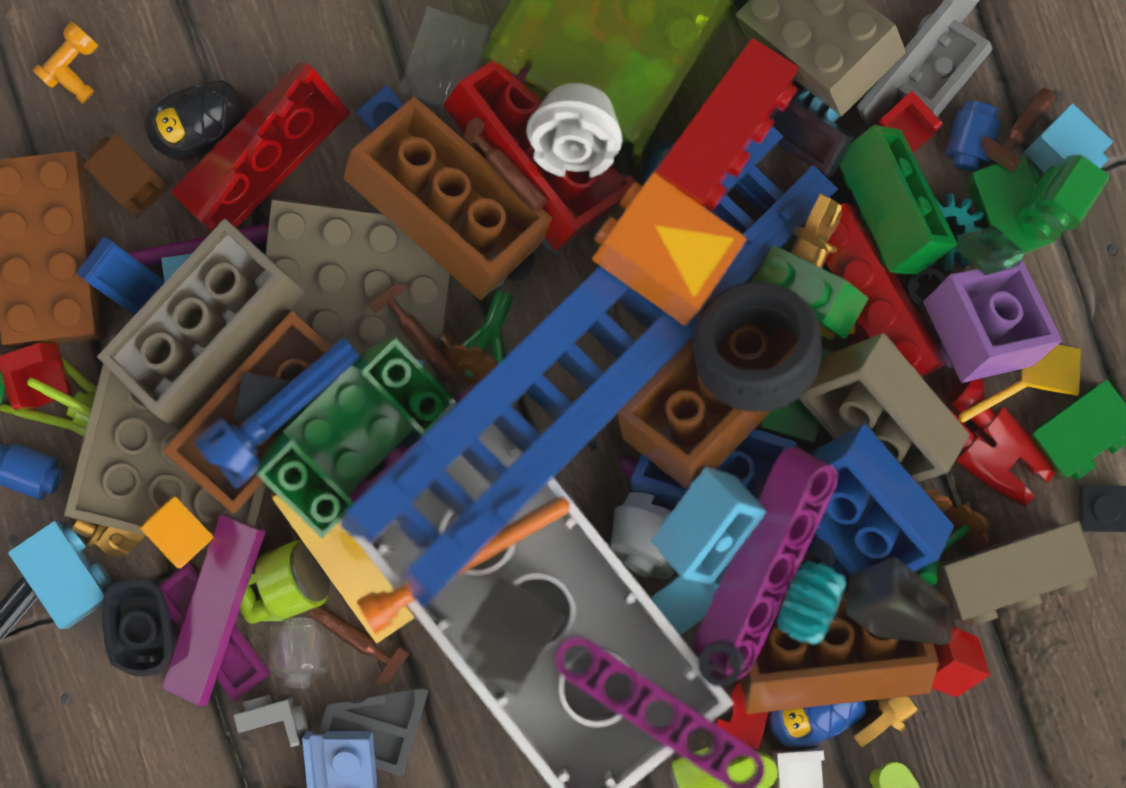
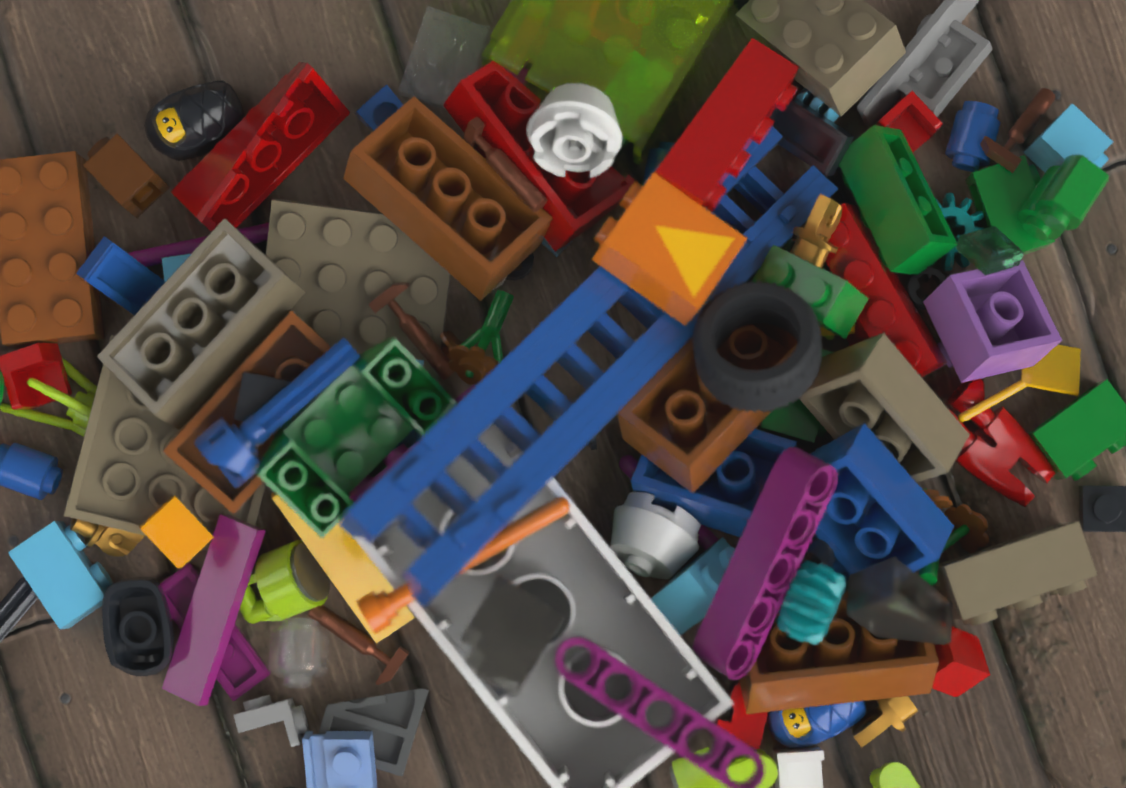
light orange piece [32,21,99,104] -> none
medium azure brick [651,467,767,585] -> none
black bush [698,640,743,687] -> none

